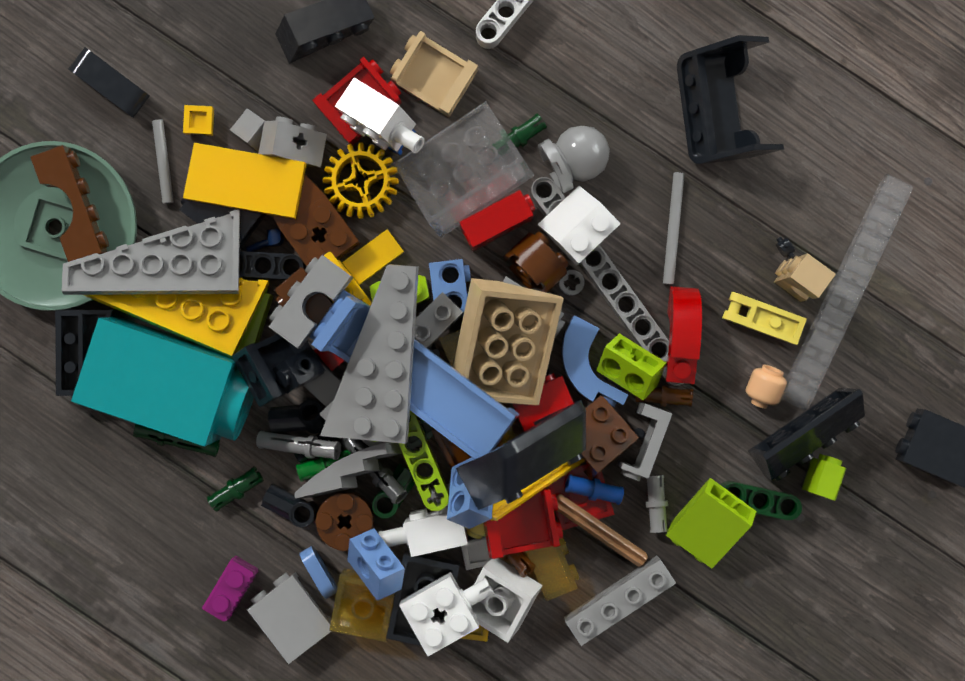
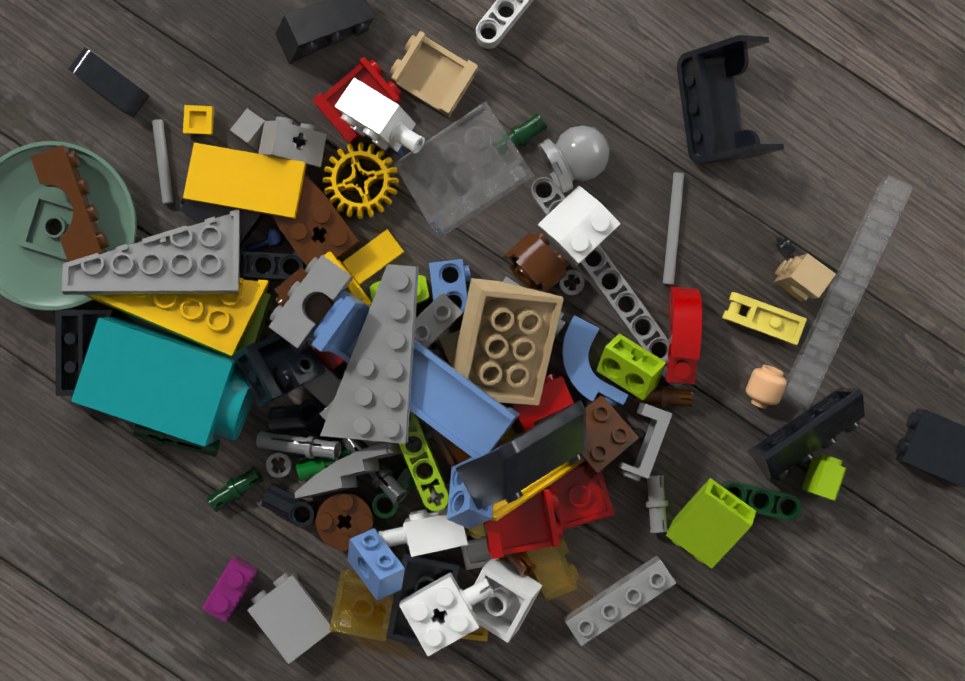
medium blue beam [300,546,339,599] -> none
red brick [459,190,536,252] -> none
medium nougat axle [556,494,648,567] -> none
blue pin [565,474,624,505] -> none
none -> light grey bush [266,452,292,478]

